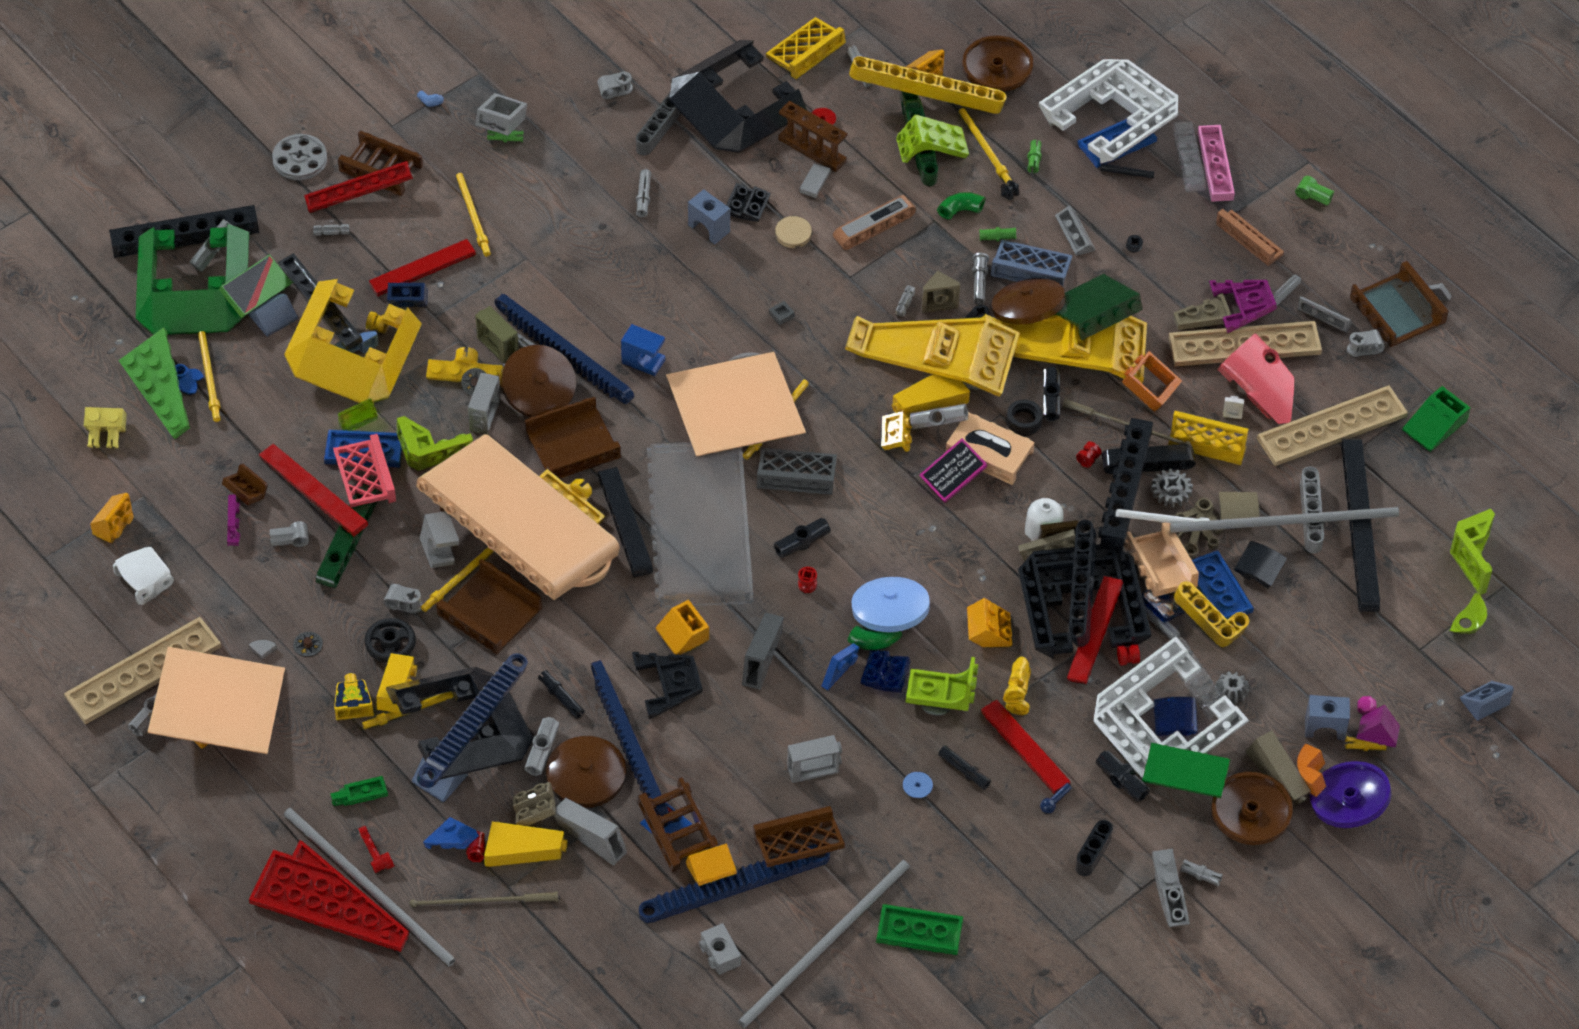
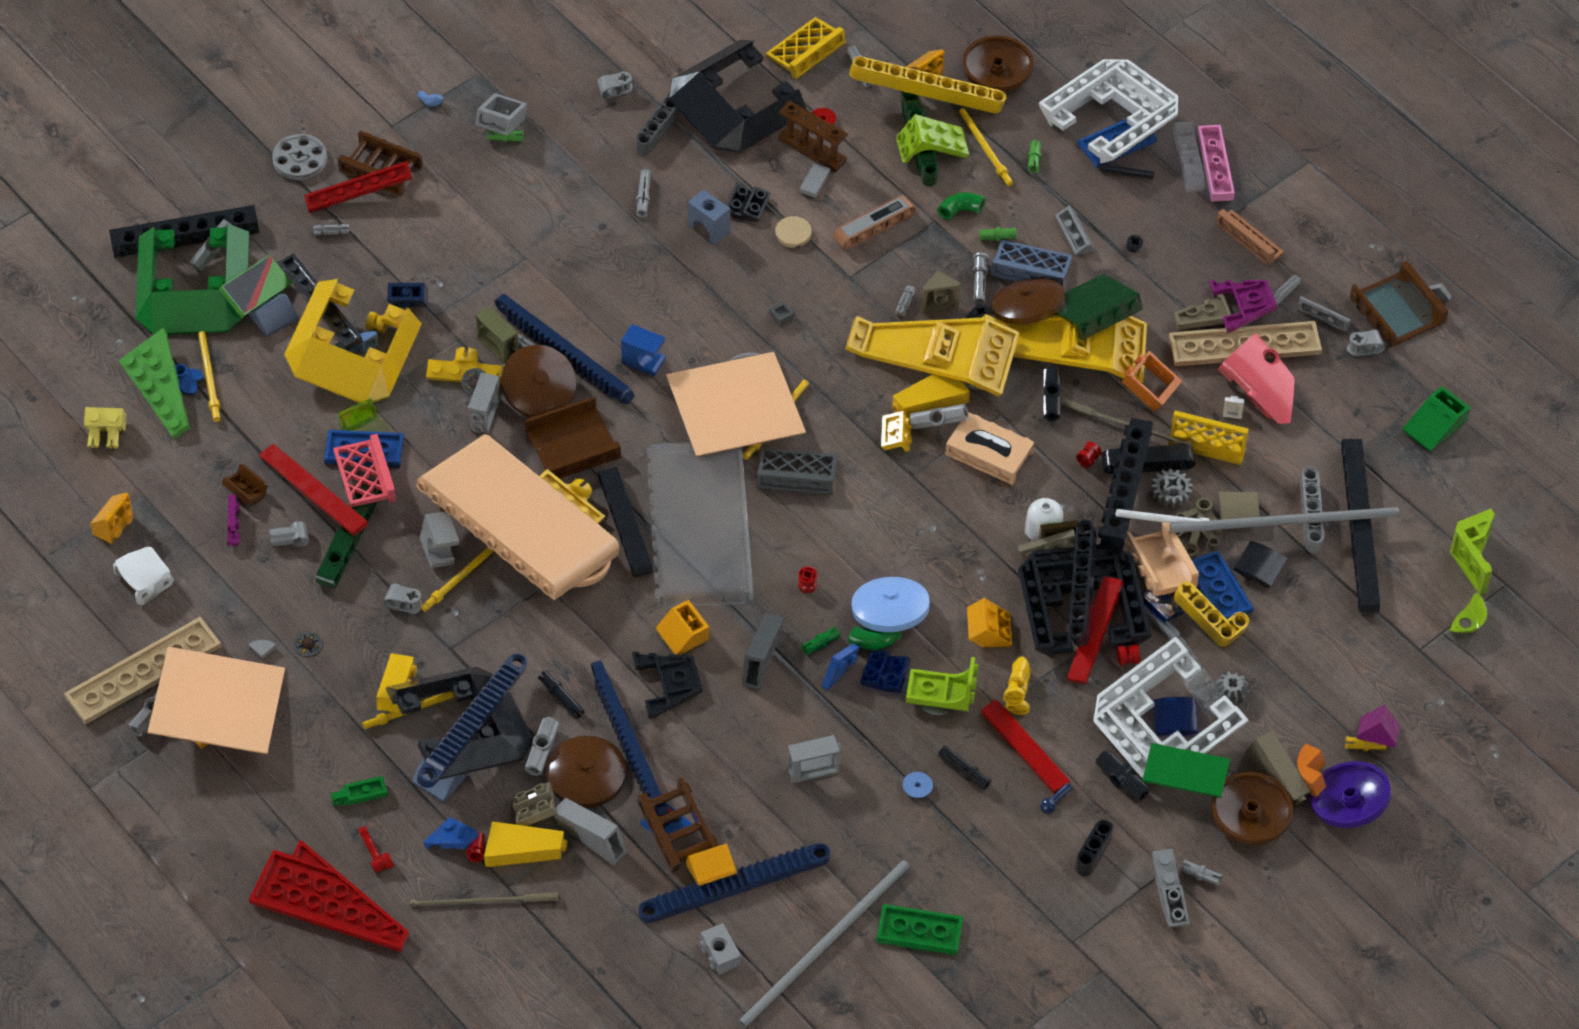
light grey piece [284,808,456,967] -> none
torso [334,673,374,720] -> none
black wheel [365,618,416,663] -> none
red tile [369,239,476,297] -> none
lime bracket [396,416,473,471] -> none
reddish brown panel [436,559,542,655] -> none
yellow bar [456,173,491,257] -> none
reddish brown fence [753,806,845,867] -> none
black piece [773,517,831,558] -> none
black tile [919,438,988,503] -> none
black wheel [1000,180,1019,200] -> none
black tyre [1006,399,1043,436] -> none
tan plate [1257,385,1408,466] -> none
bright green piece [1295,176,1334,205] -> none
sand blue piece [1305,695,1350,740] -> none
dark pink tile [1357,696,1377,716] -> none
sand blue slope [1460,681,1514,721] -> none
none -> green pin [801,626,840,656]

